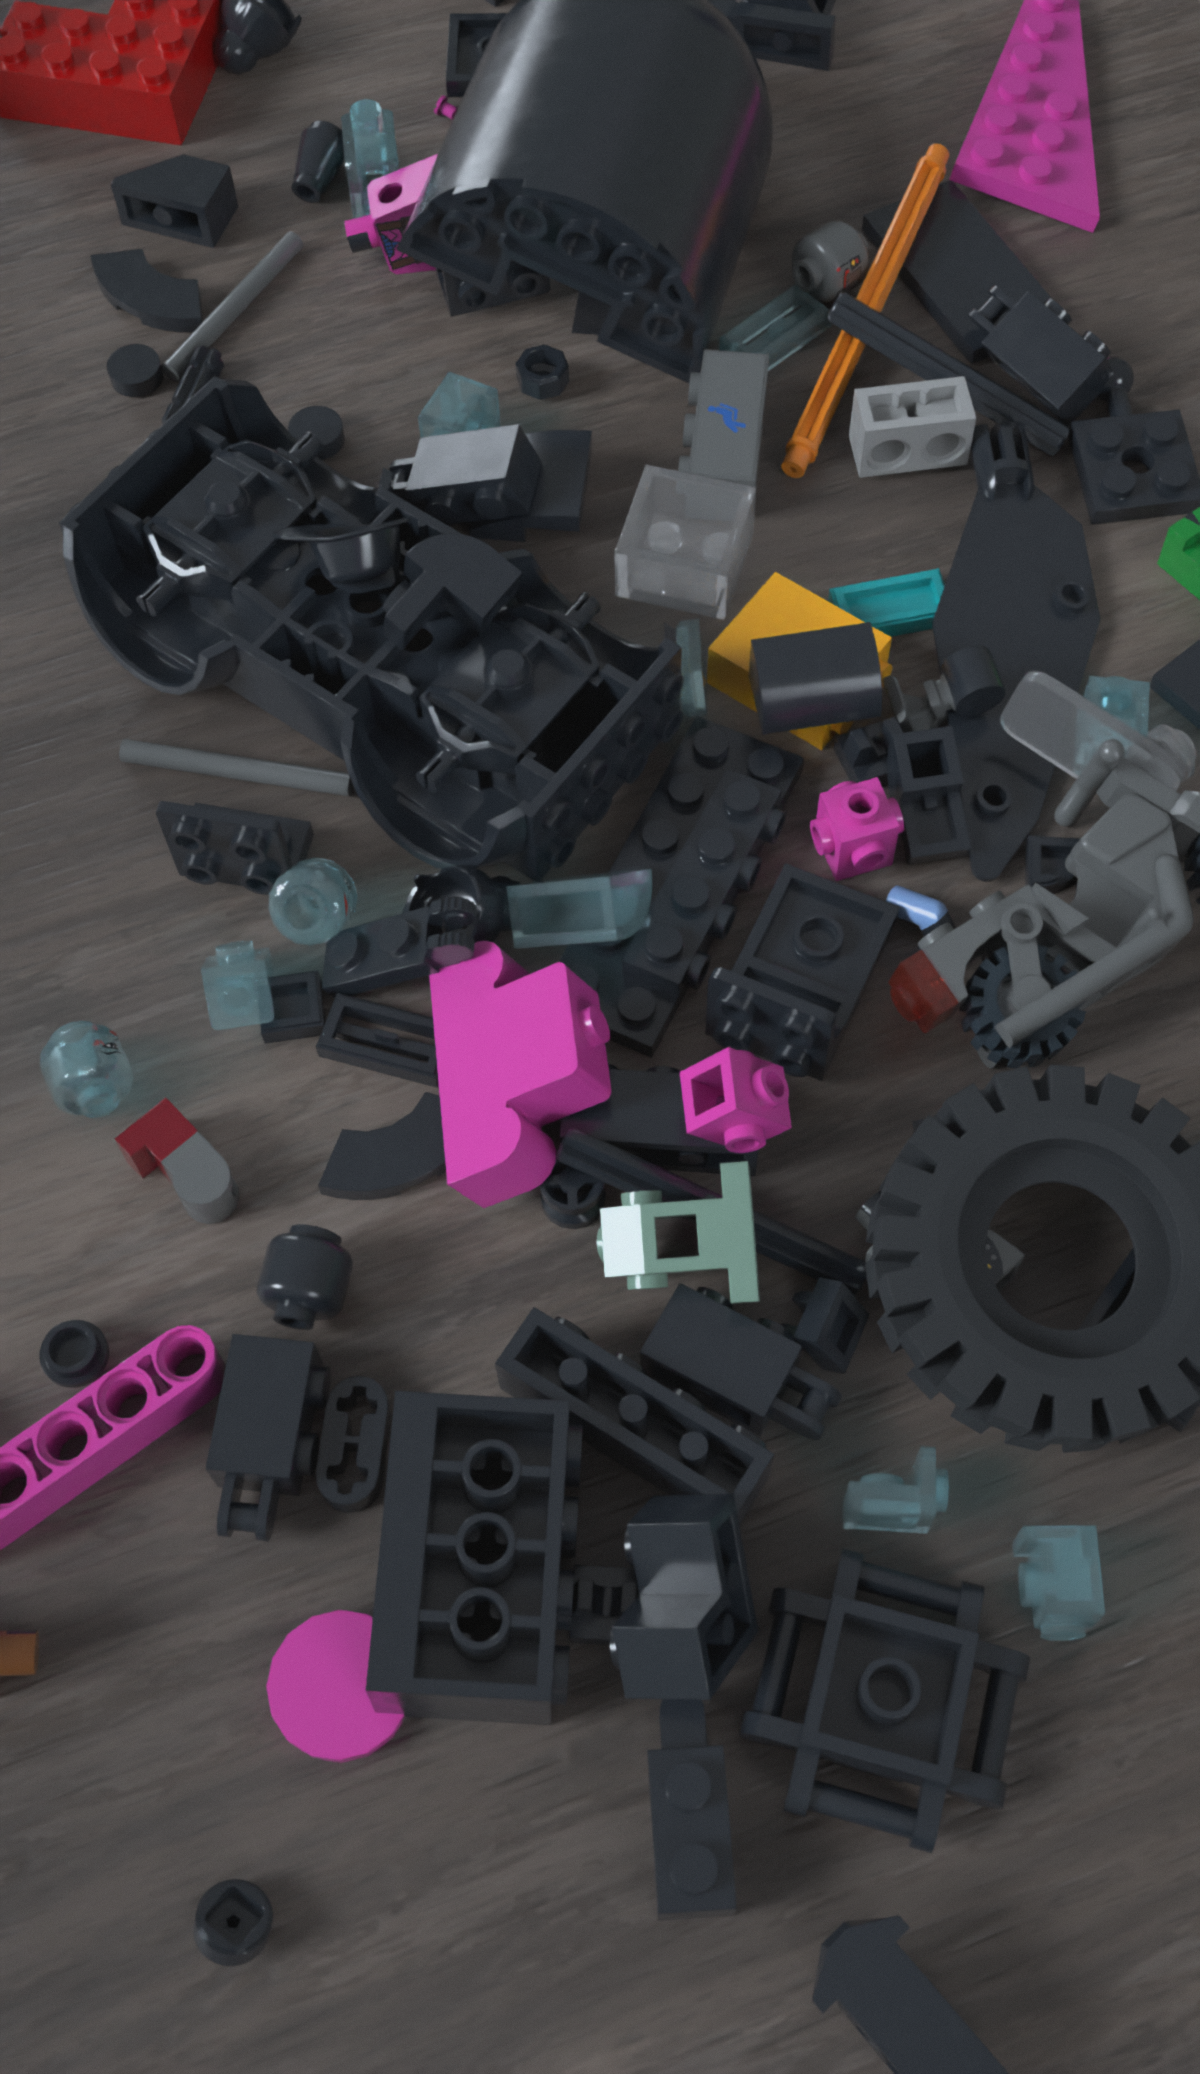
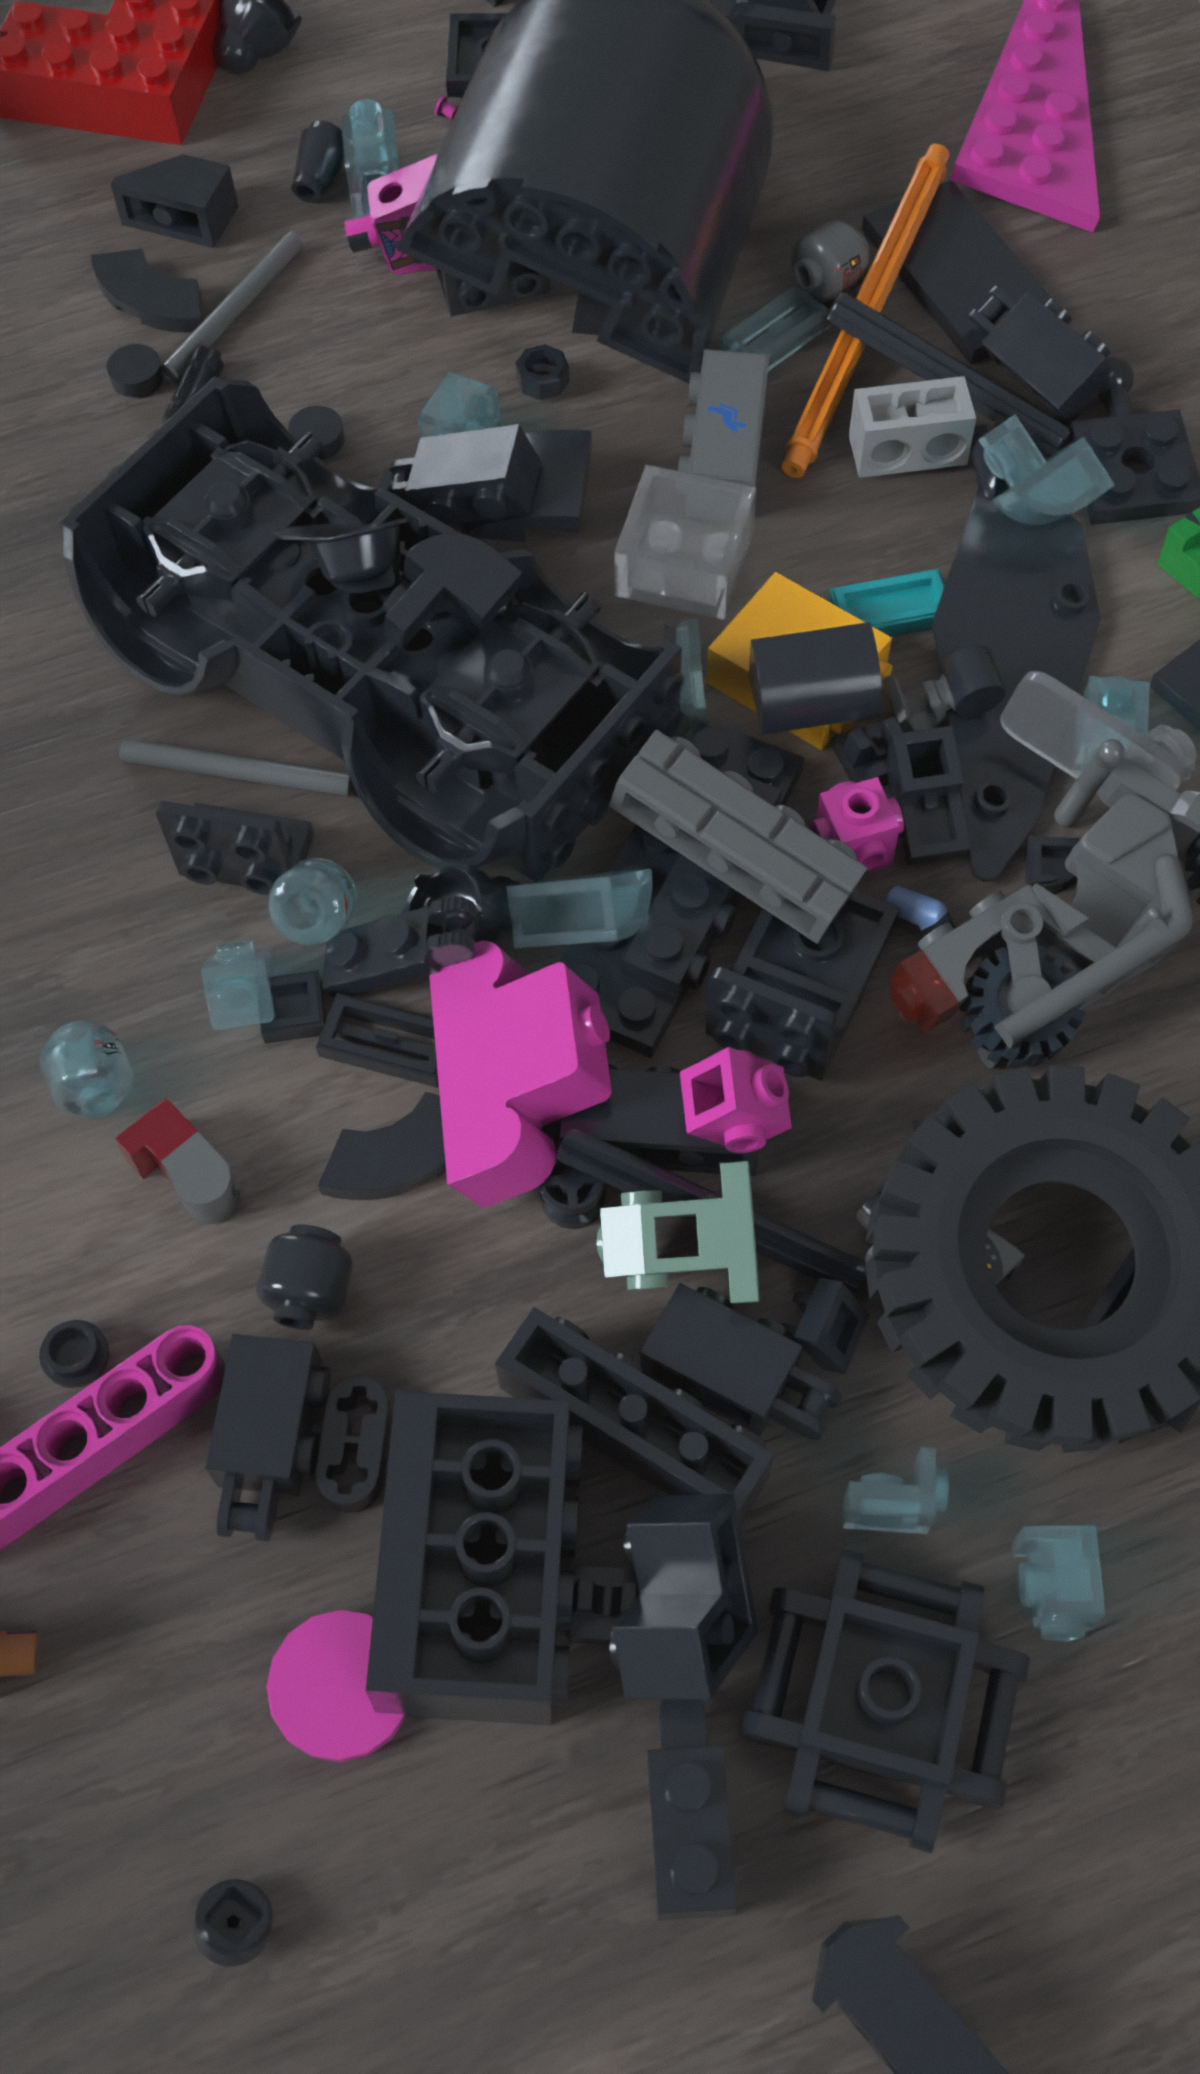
none -> dark grey brick [609,730,868,944]
none -> clear light blue brick [978,414,1115,525]

